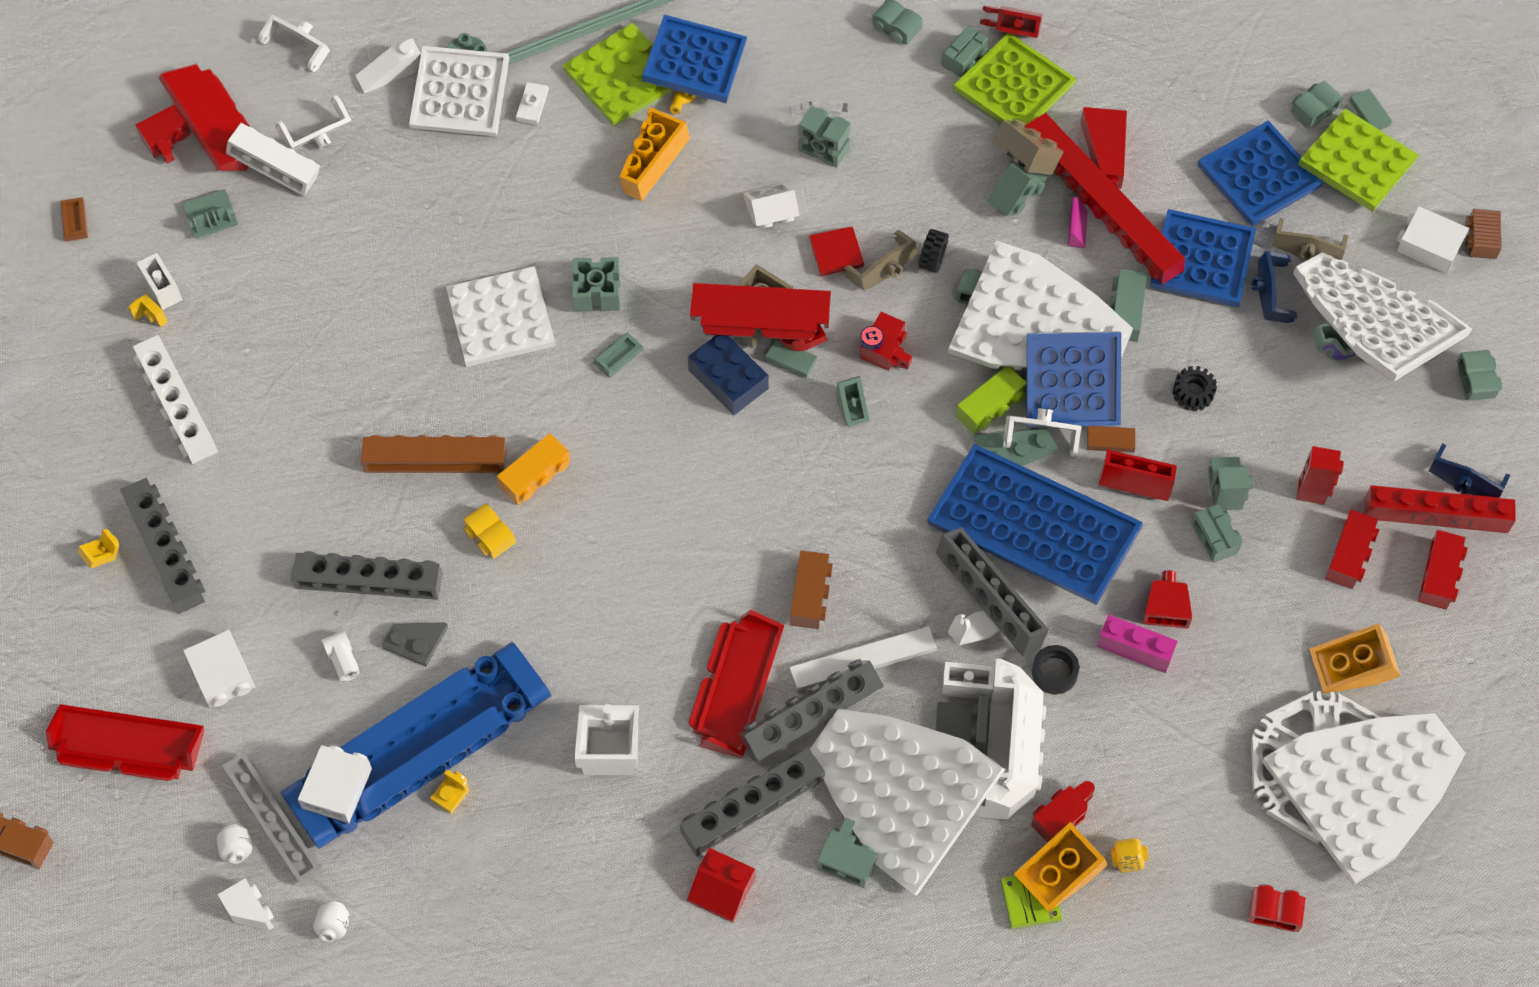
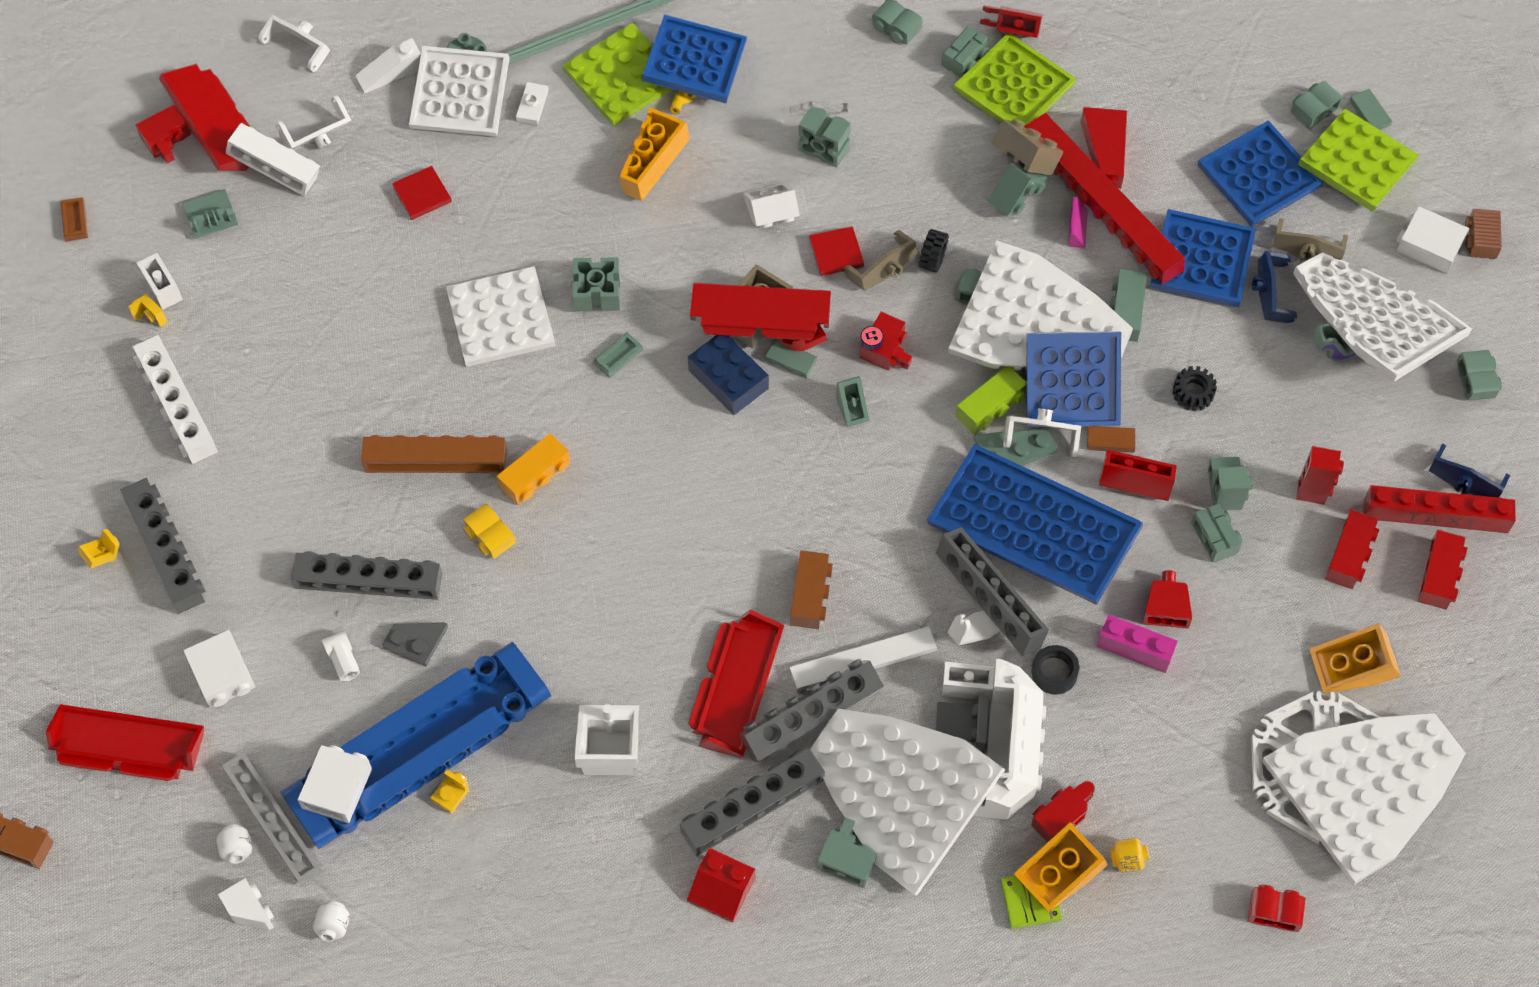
none -> red tile [392,165,452,220]

